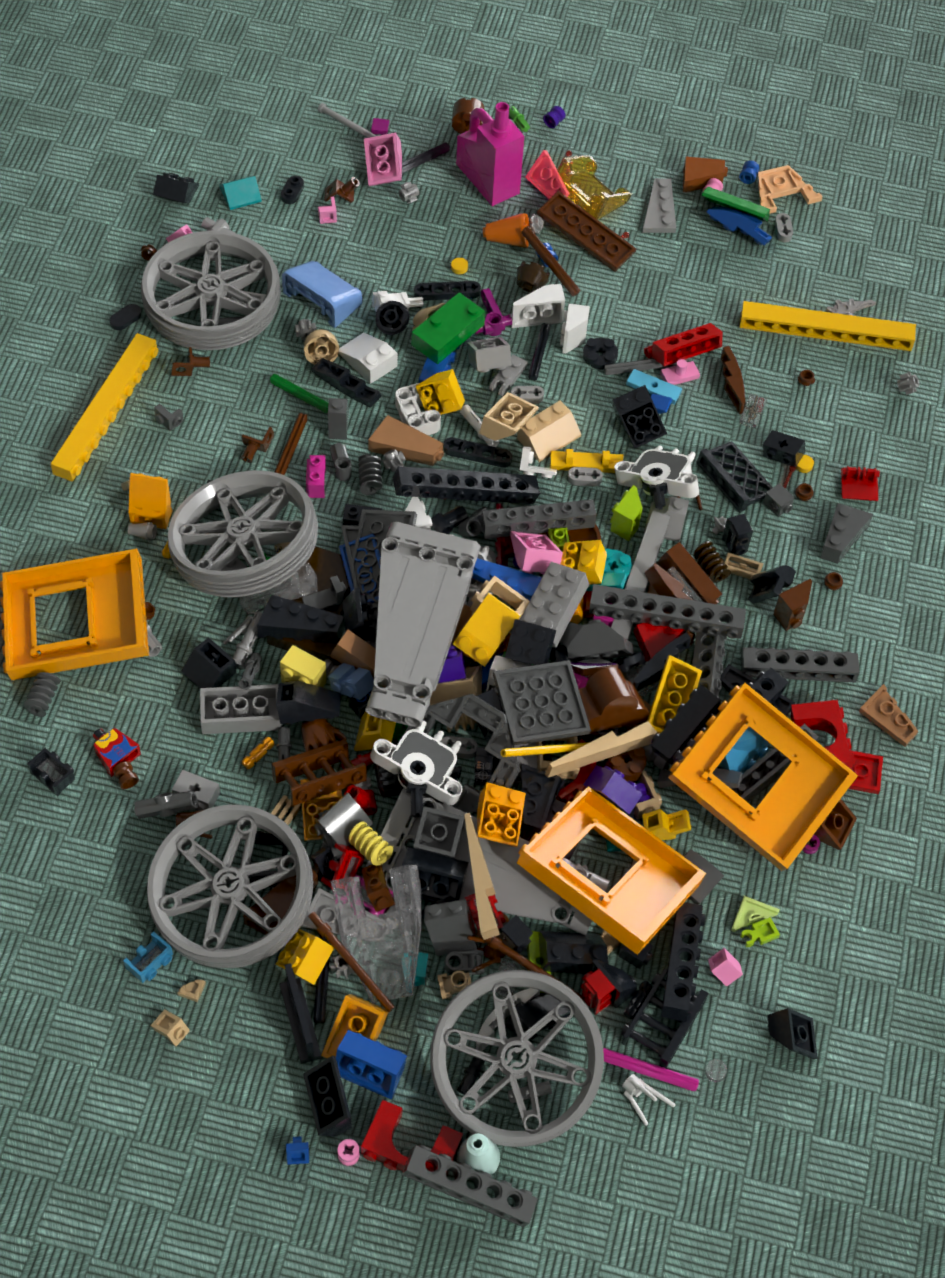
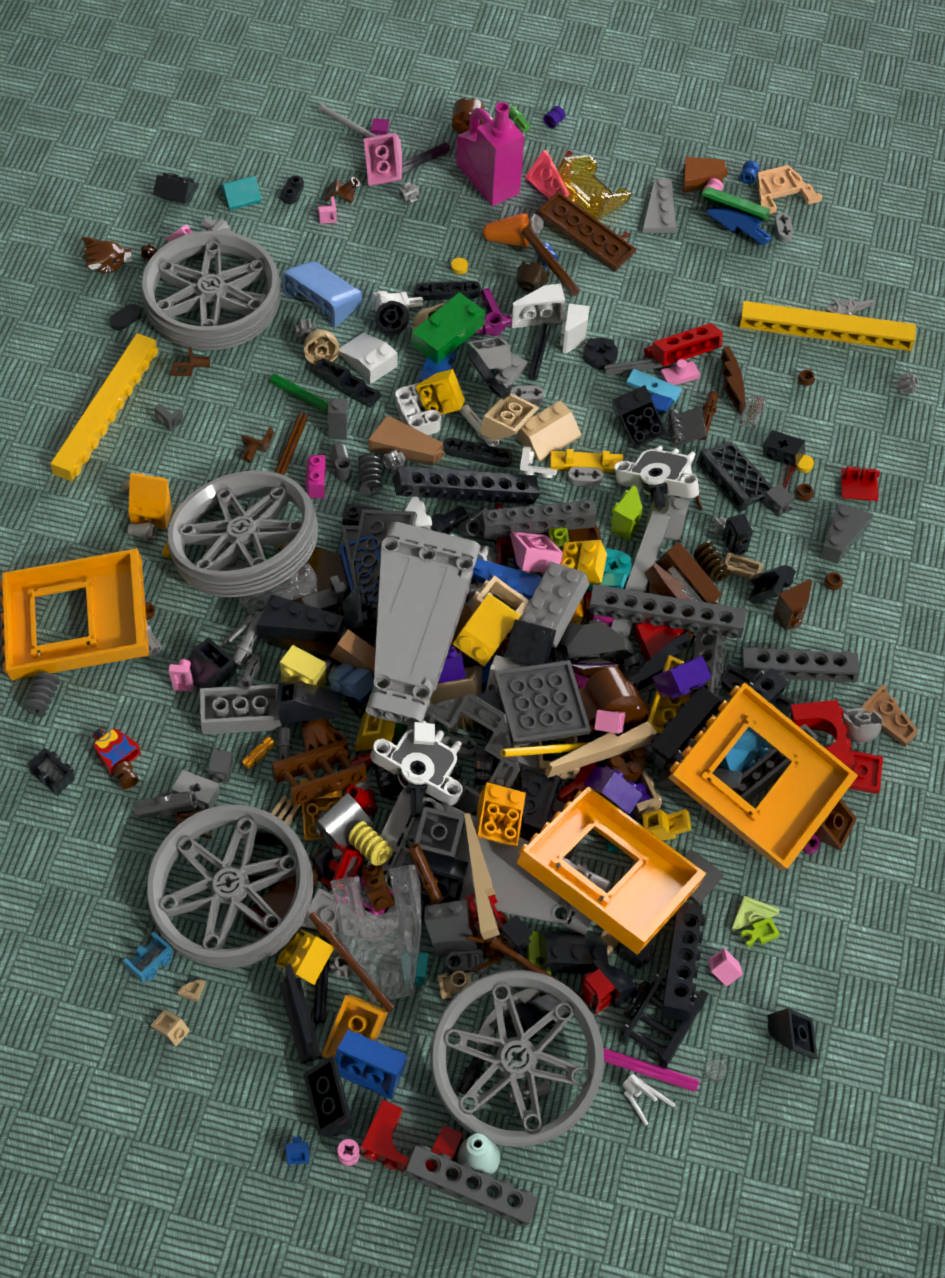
none -> reddish brown piece [82,237,132,274]
none -> bright pink tile [169,659,194,692]
none -> dark grey brick [208,750,234,783]
none -> reddish brown pin [407,843,444,904]
none -> white tile [413,722,435,745]
none -> black beam [466,348,511,400]
none -> bright pink panel [595,710,625,733]
none -> dark purple brick [652,656,712,700]
none -> dark grey hinge [667,406,707,448]
none -> reddish brown pin [699,391,719,440]
none -> light grey cylinder [843,708,883,744]

